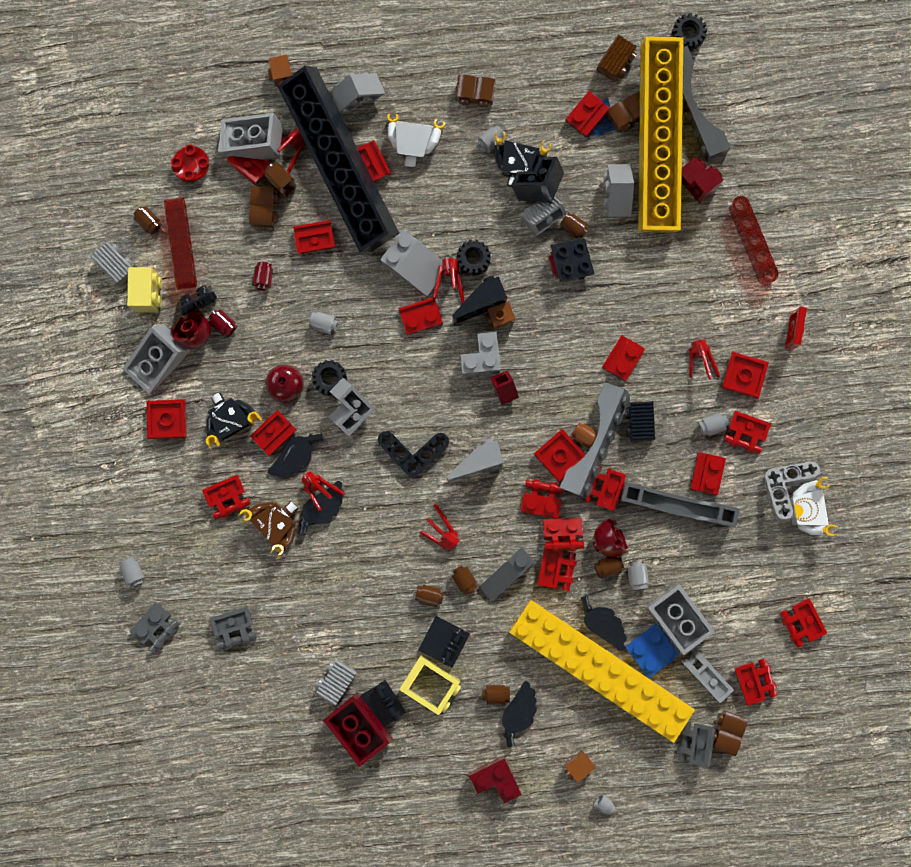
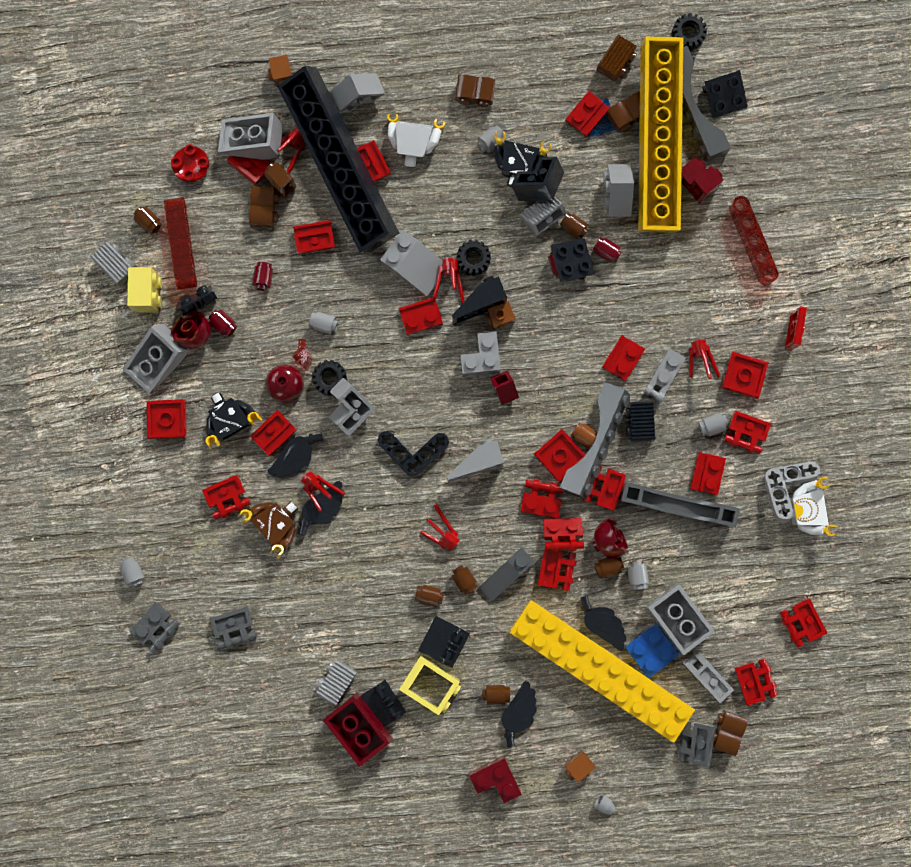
none -> clear red piece [292,339,312,369]
none -> dark red brick [593,237,622,263]
none -> light grey plate [643,348,686,404]
none -> black hinge [702,70,748,118]

